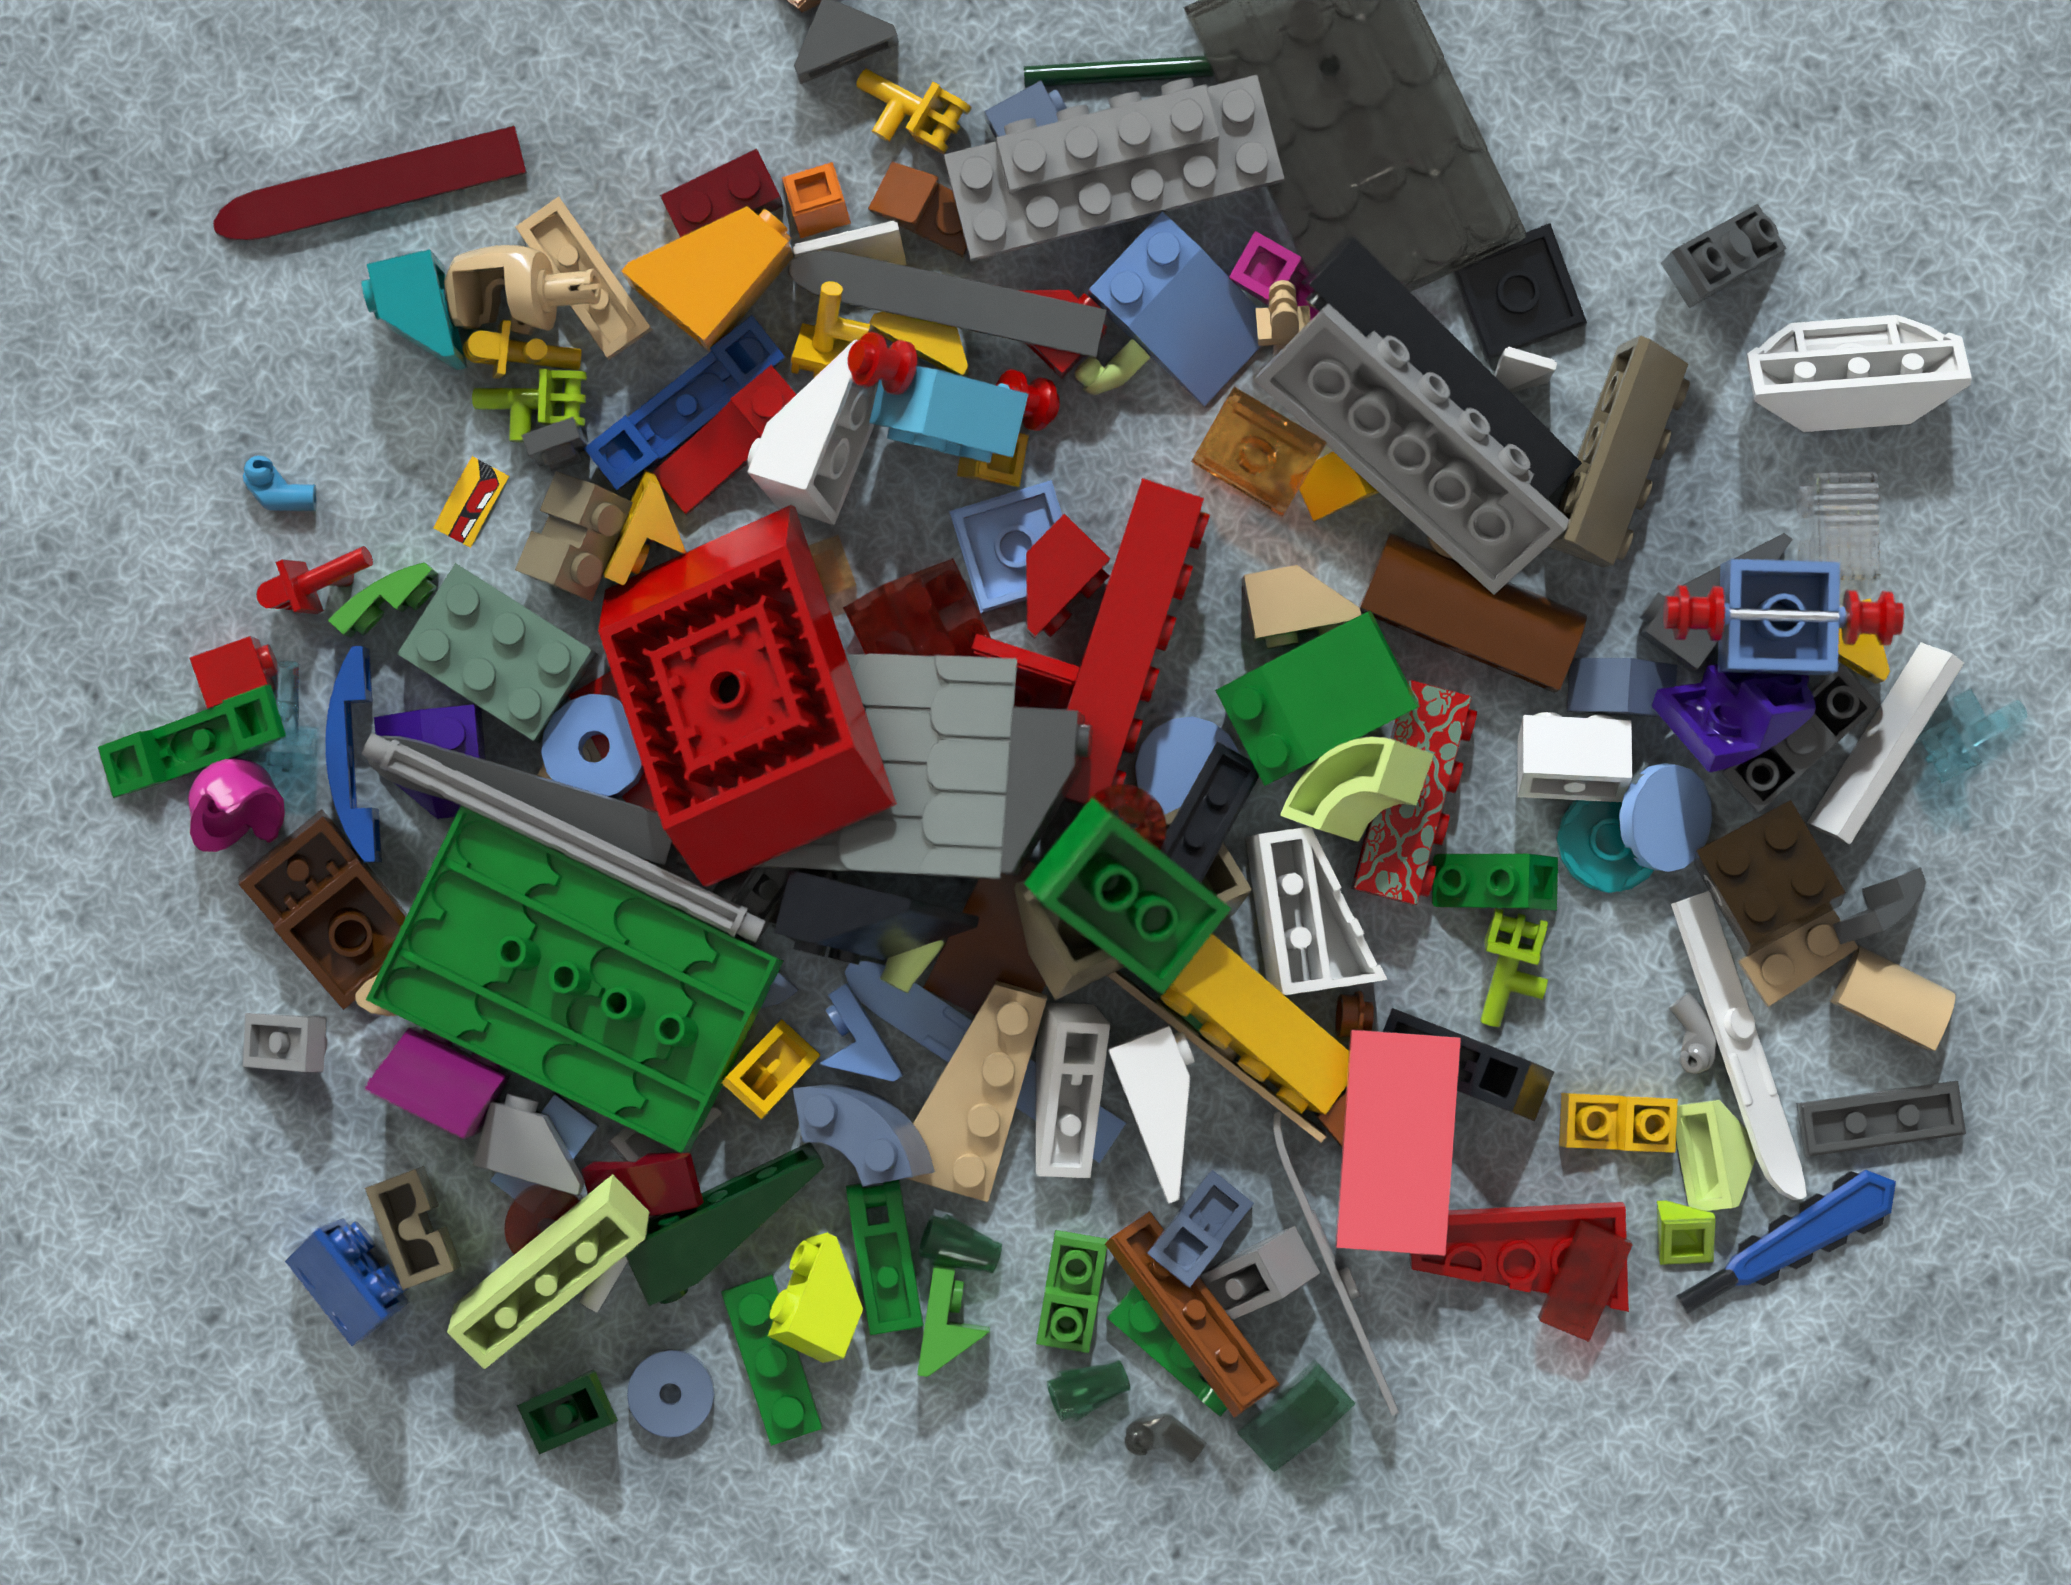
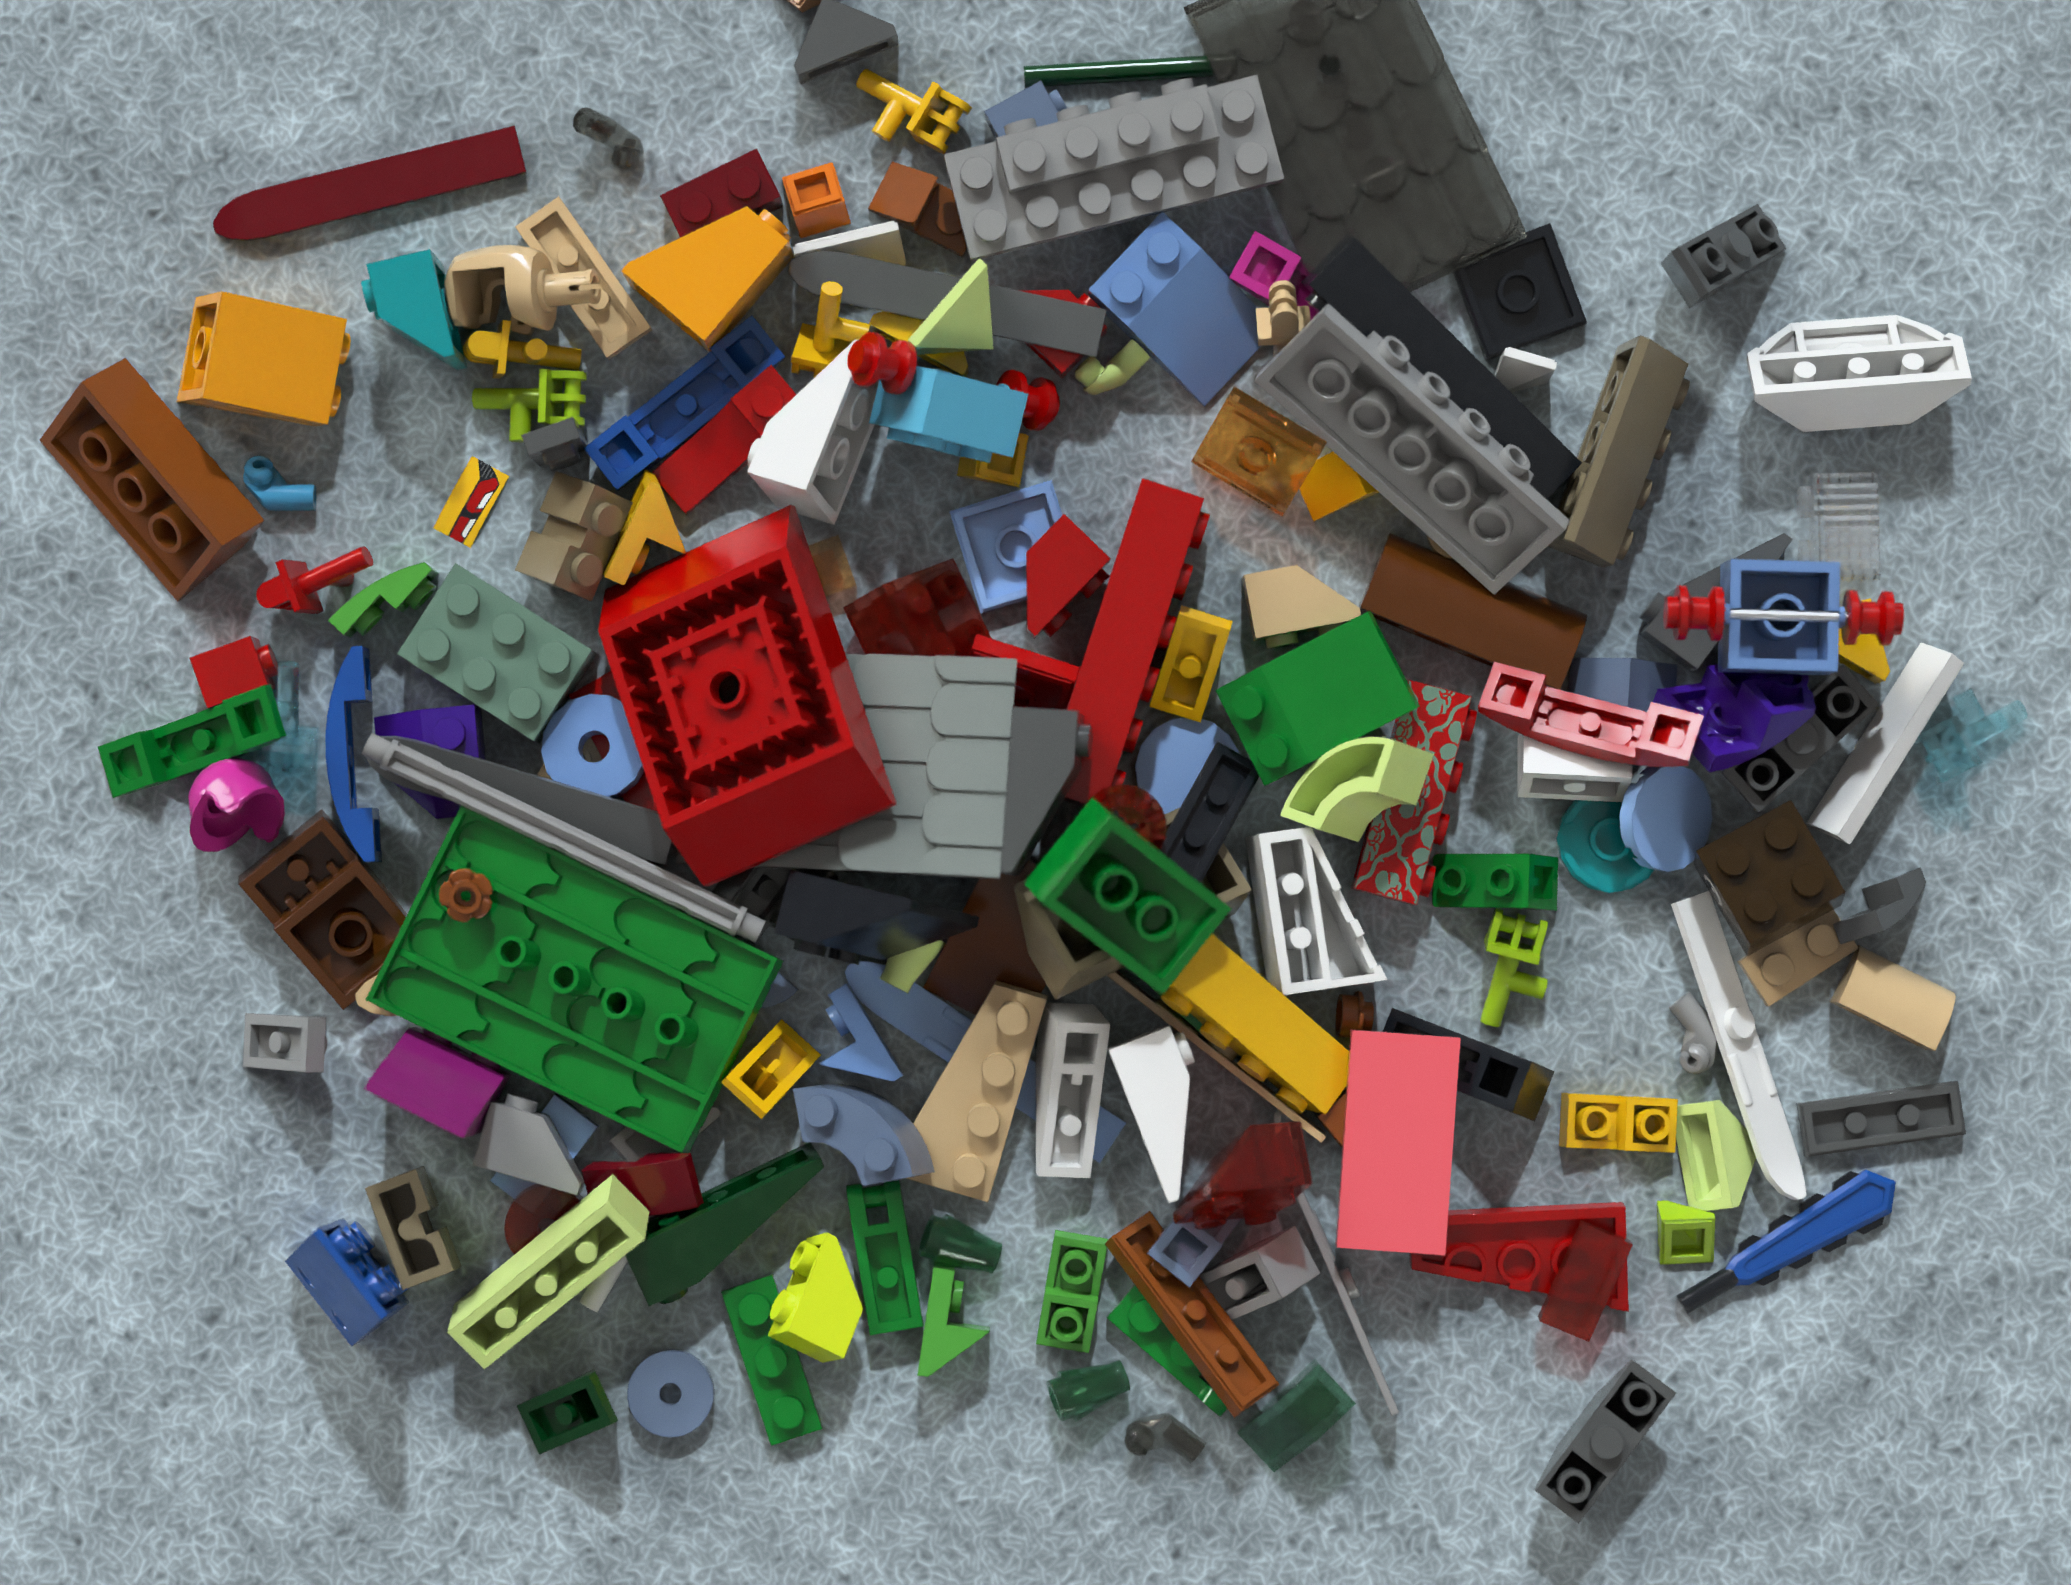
none -> dark orange slope [40,358,265,602]
none -> light orange slope [177,291,350,426]
none -> dark orange plate [439,868,493,922]
none -> clear smoke arm [573,107,644,171]
none -> yellowish green slope [908,258,994,355]
none -> yellow slope [1149,605,1233,723]
none -> clear red slope [1173,1121,1313,1229]
none -> slope [1478,662,1704,767]
none -> dark grey slope [1534,1359,1676,1524]

